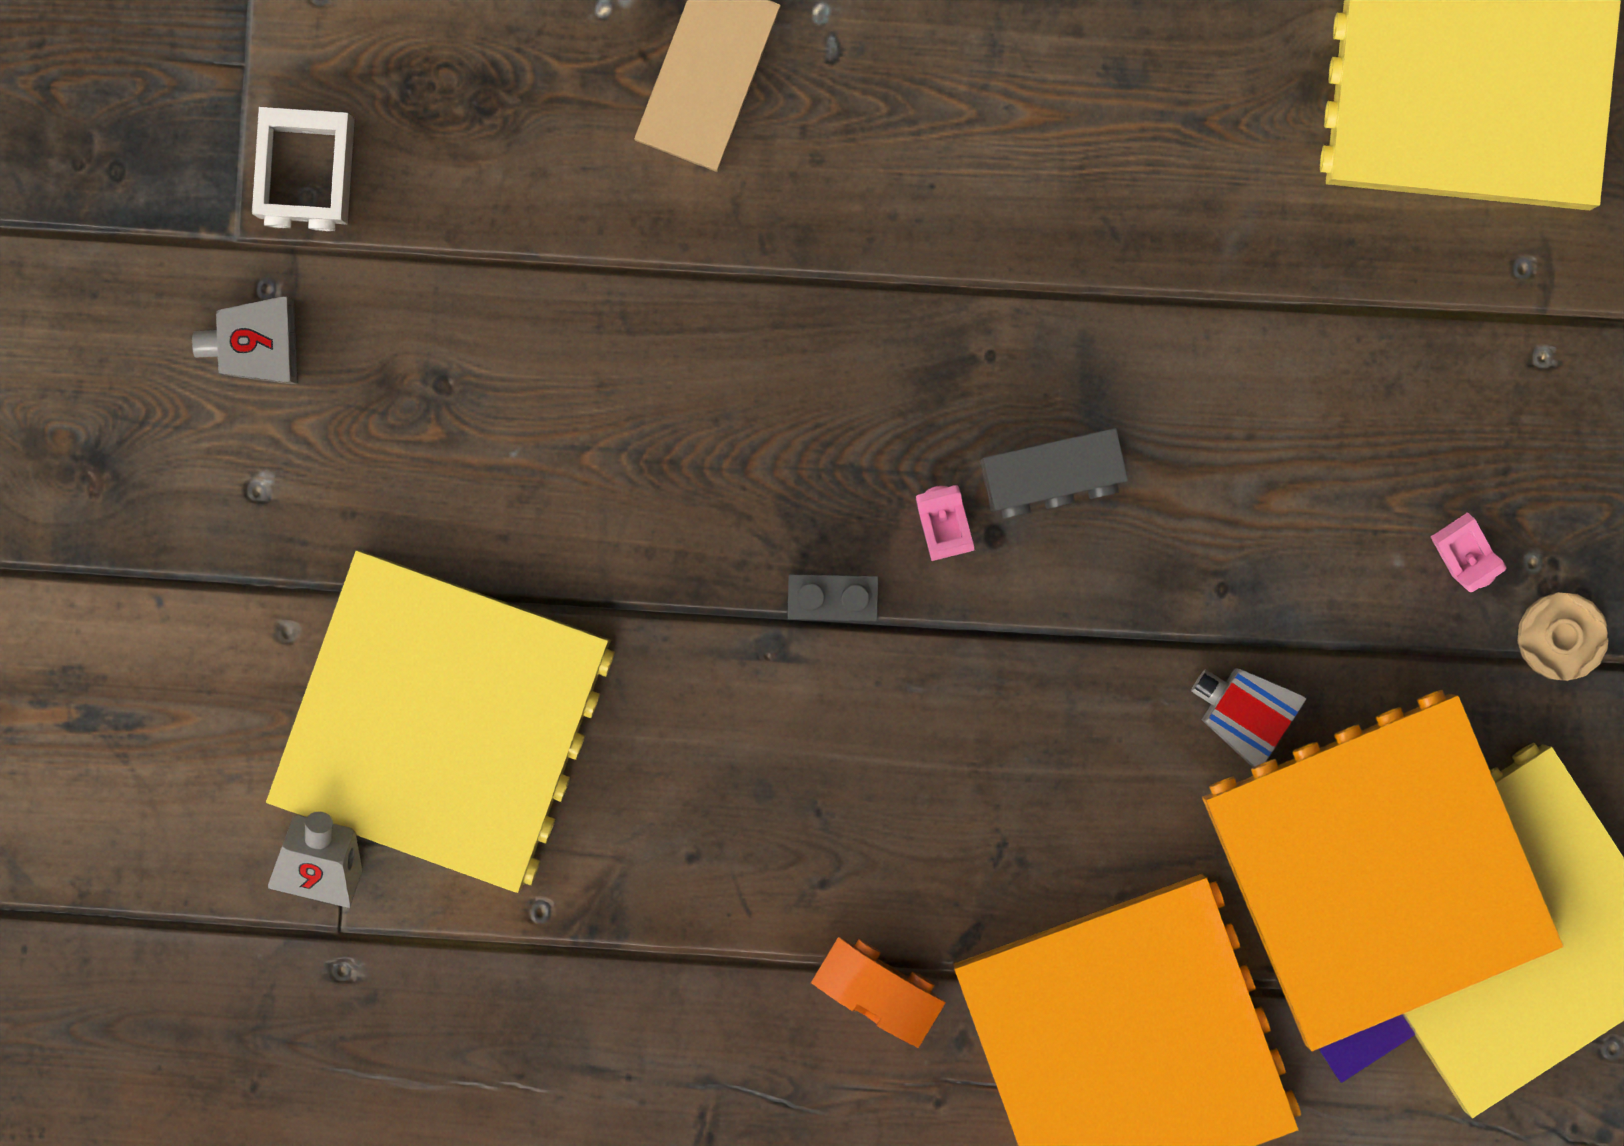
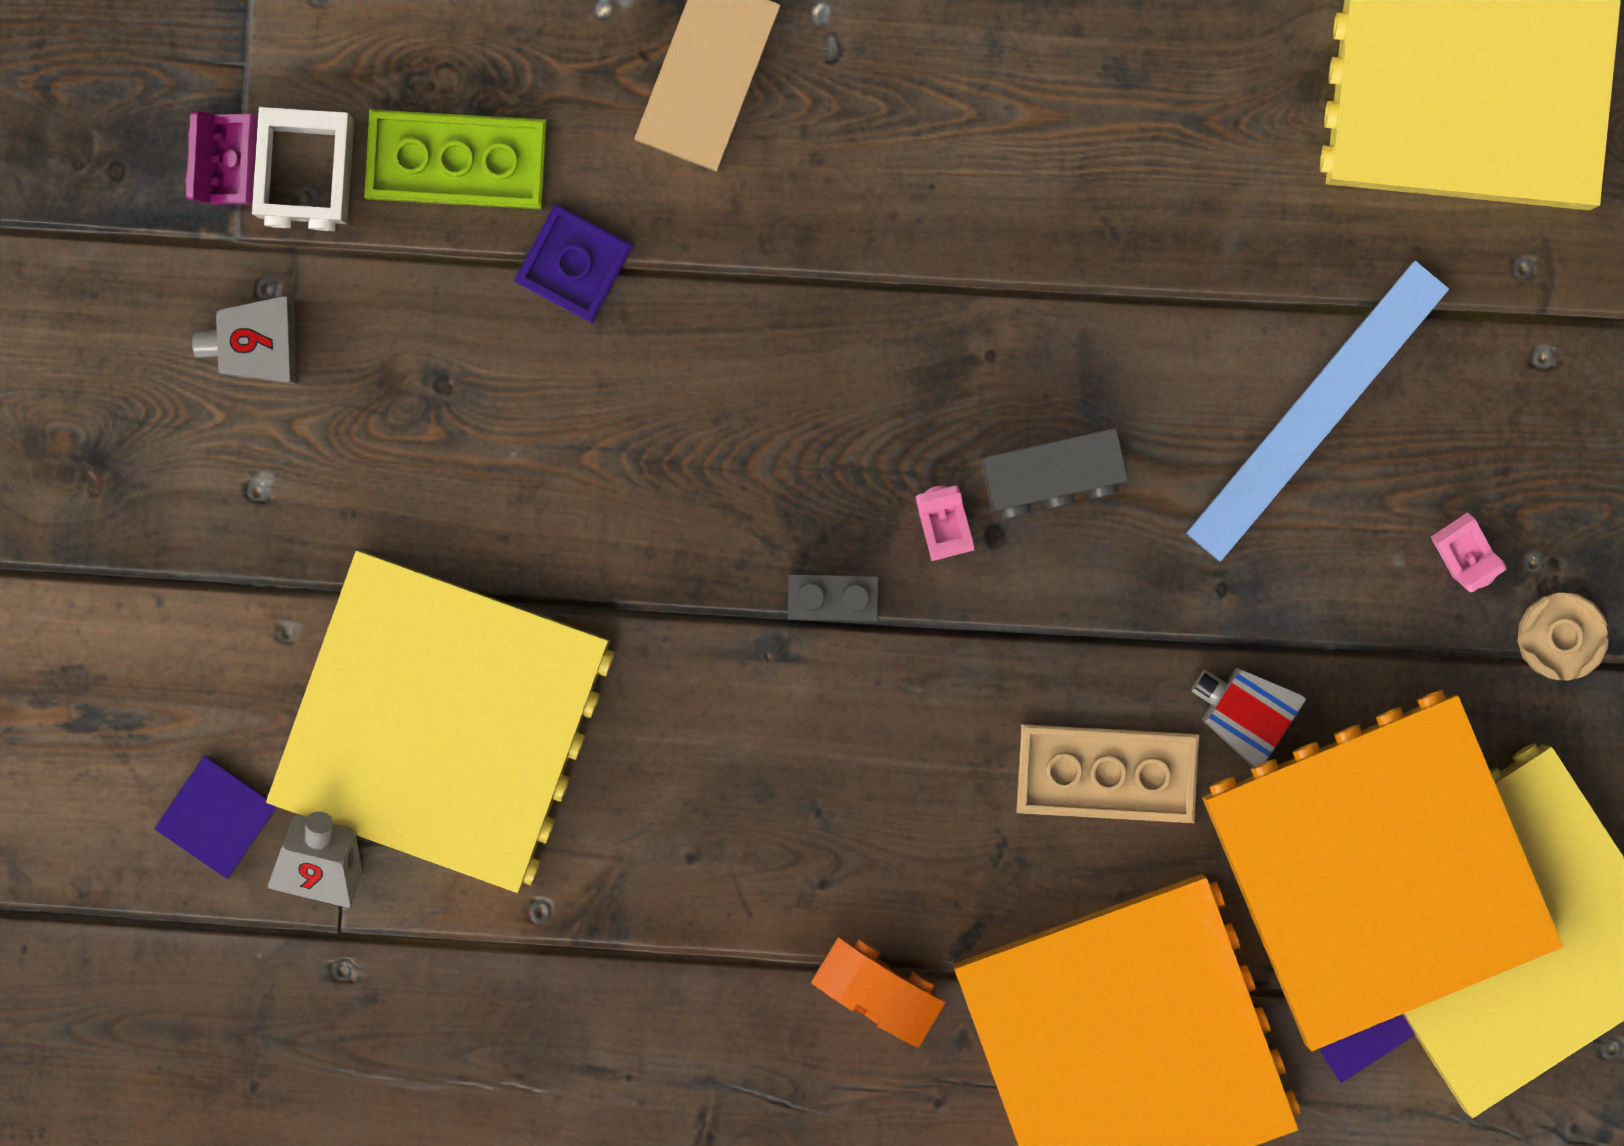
none -> dark purple tile [154,755,278,879]
none -> magenta bracket [185,111,258,205]
none -> lime tile [364,109,547,210]
none -> dark purple tile [514,203,634,324]
none -> tan tile [1016,724,1199,823]
none -> light blue tile [1186,261,1449,562]

